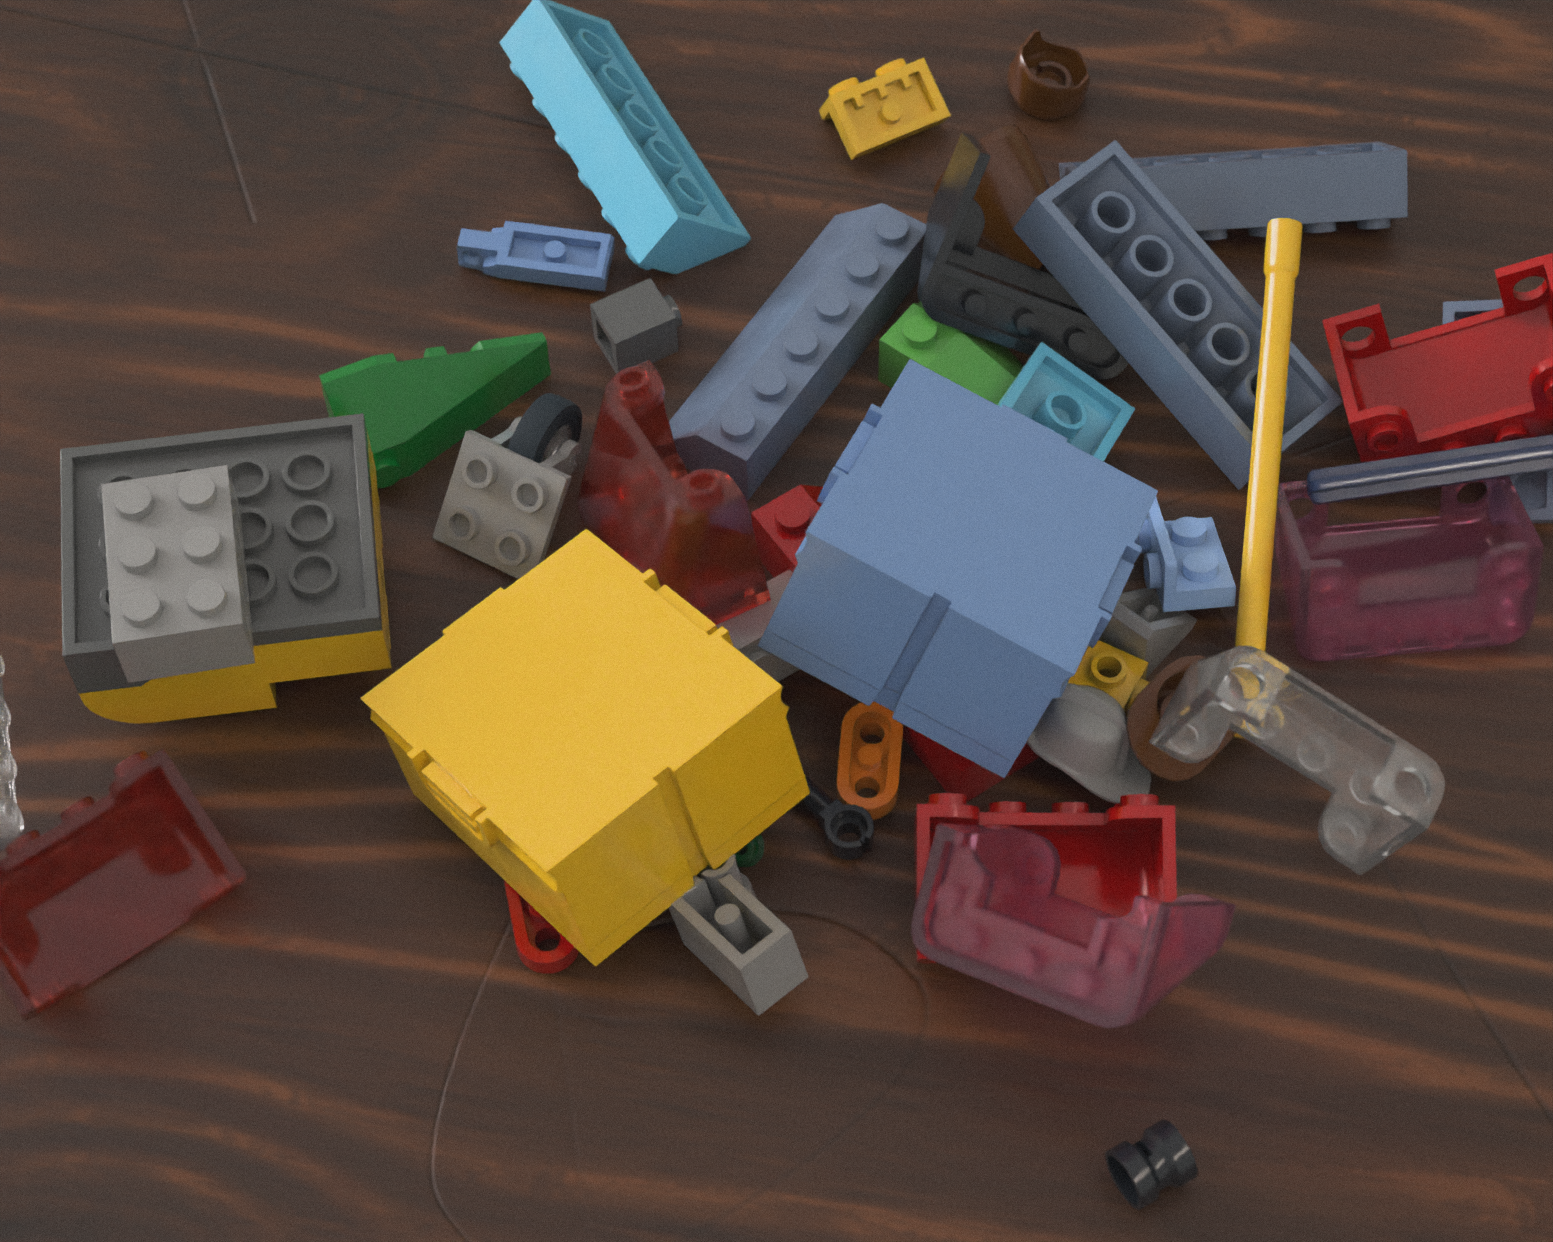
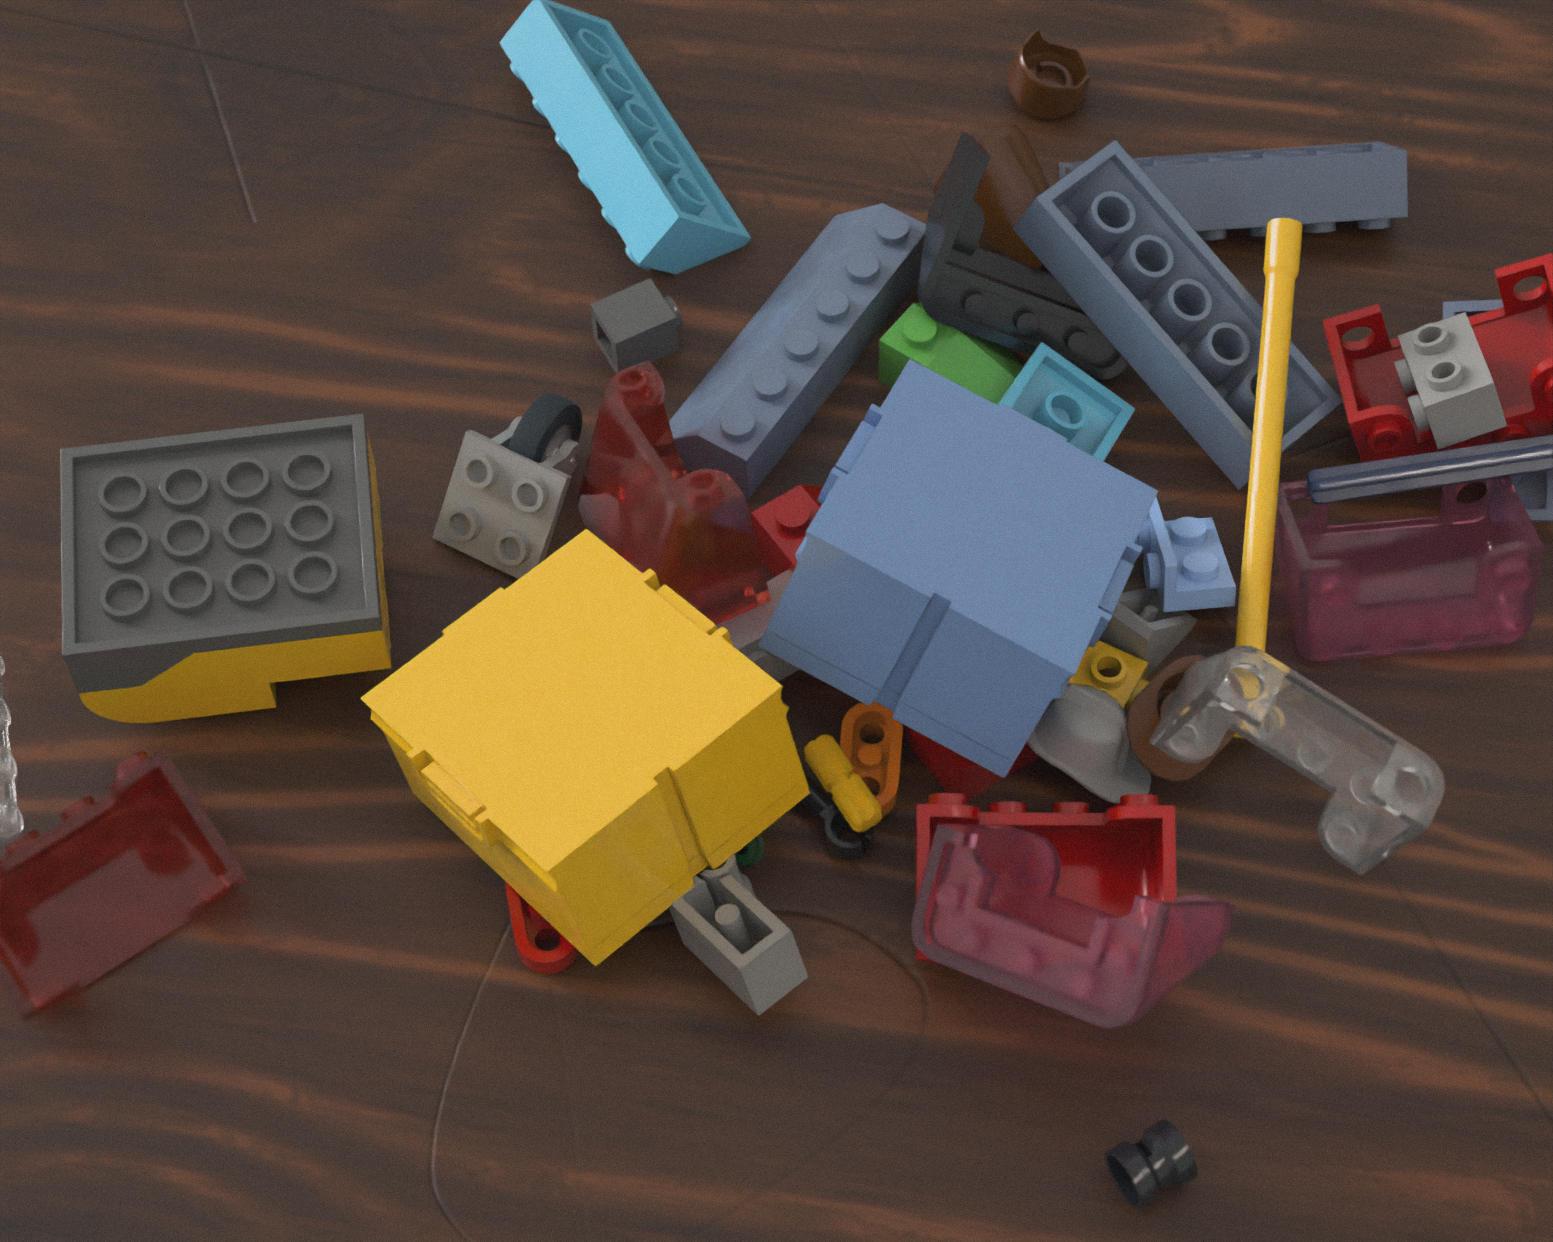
light grey brick [101,465,255,683] -> none
green wedge [319,332,551,488] -> none
medium blue hinge [457,221,615,292] -> none
yellow bracket [819,58,951,160] -> none
none -> yellow piece [804,734,882,833]
none -> light grey brick [1394,312,1507,450]

